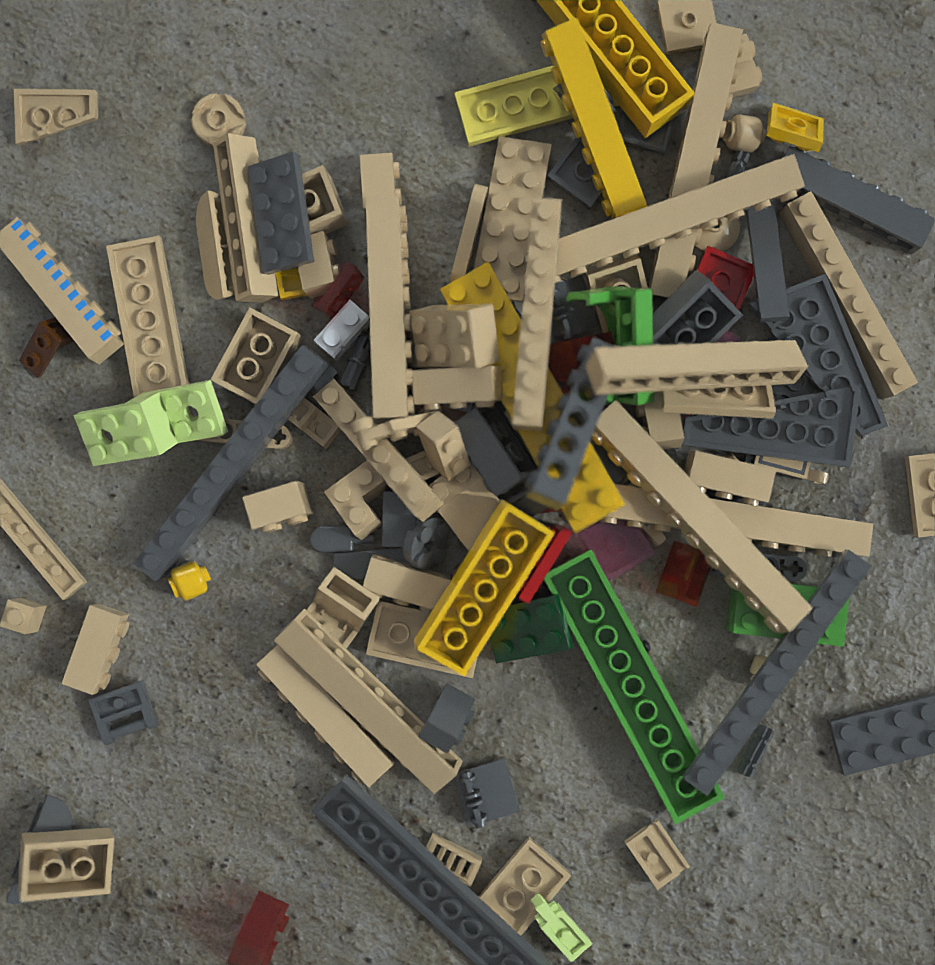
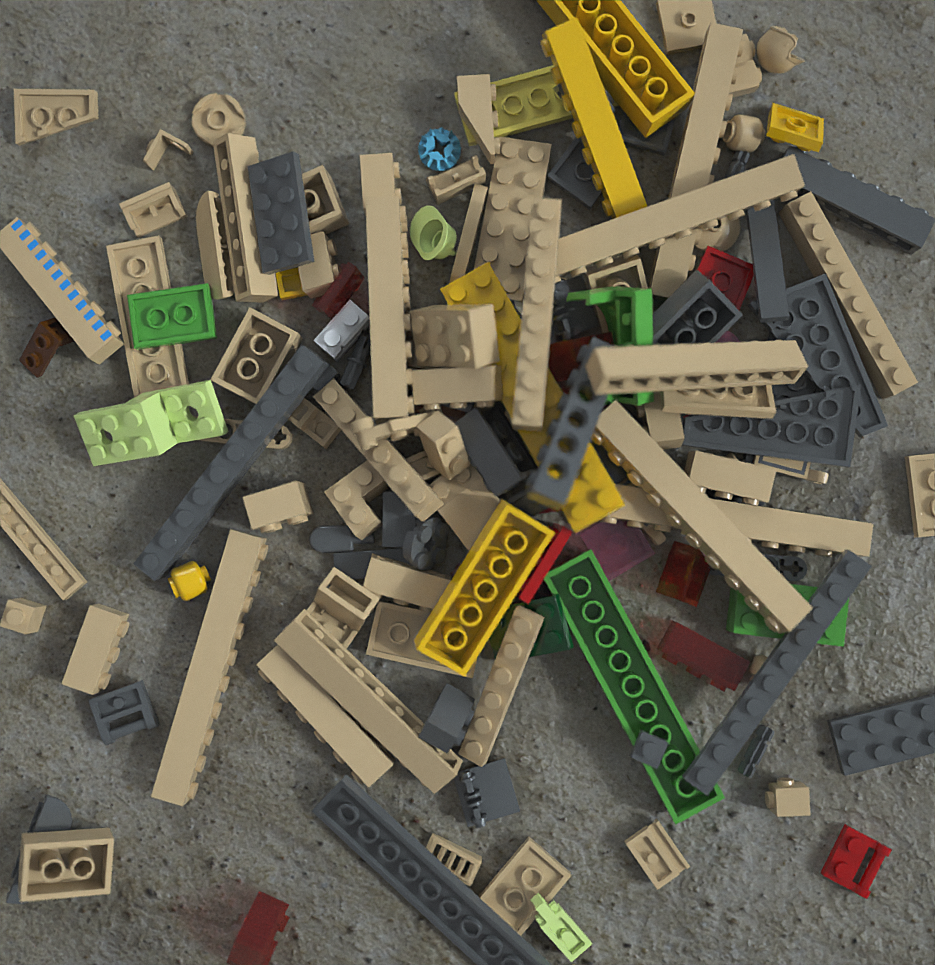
none -> tan hinge [119,182,187,238]
none -> bright green tile [127,283,217,350]
none -> tan bracket [143,129,193,170]
none -> tan brick [151,529,268,806]
none -> yellowish green piece [410,206,457,260]
none -> medium azure gear [418,127,461,171]
none -> tan hinge [426,155,486,205]
none -> tan slope [457,74,500,164]
none -> tan plate [458,606,544,767]
none -> dark grey plate [630,730,668,769]
none -> clear red brick [657,620,750,692]
none -> tan helmet [756,26,805,74]
none -> tan brick [765,778,810,817]
none -> red plate [820,824,892,899]

